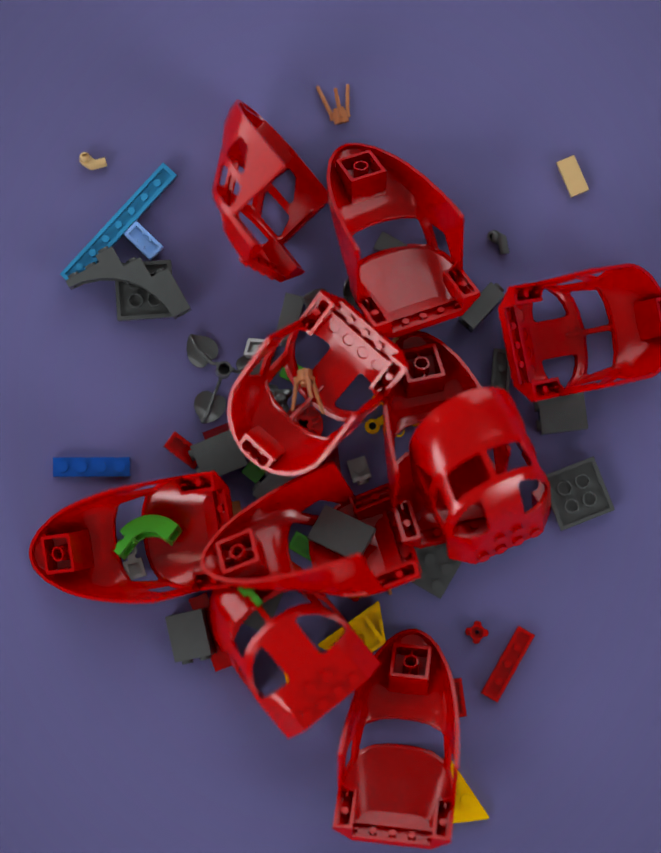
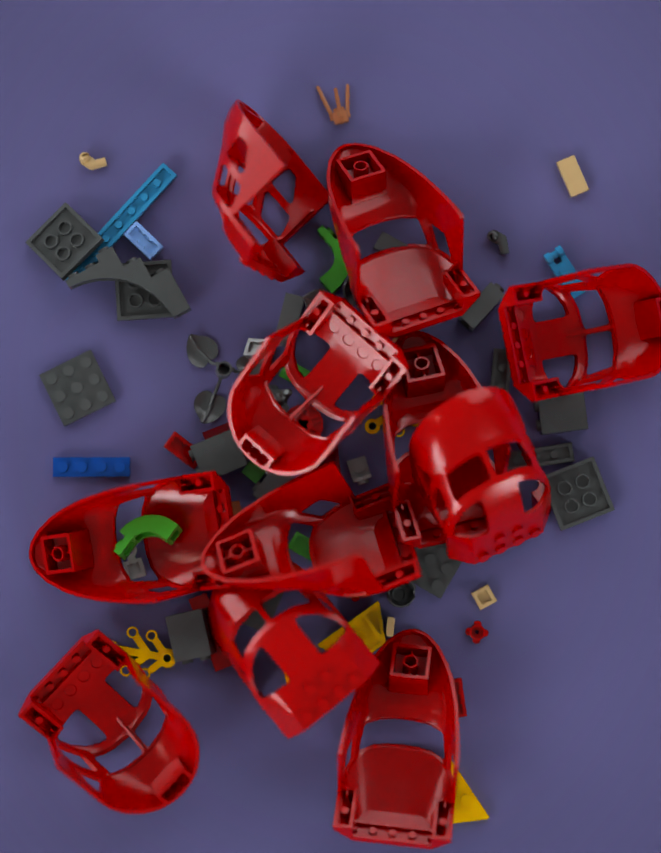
bright green plate [237,587,263,607] -> none
nougat plant [291,368,325,415] -> none
dark grey tile [307,505,376,557] -> none
red tile [480,626,535,703] -> none
none -> red piece [18,629,200,814]
none -> dark grey plate [25,202,105,281]
none -> dark grey plate [39,350,116,426]
none -> yellow plant [112,626,175,677]
none -> bright green arch [317,225,348,294]
none -> tan tile [385,616,395,637]
none -> dark grey hair [387,581,416,608]
none -> tan tile [471,584,497,610]
none -> dark grey tile [507,442,575,472]
none -> dark azure plate [543,245,586,299]

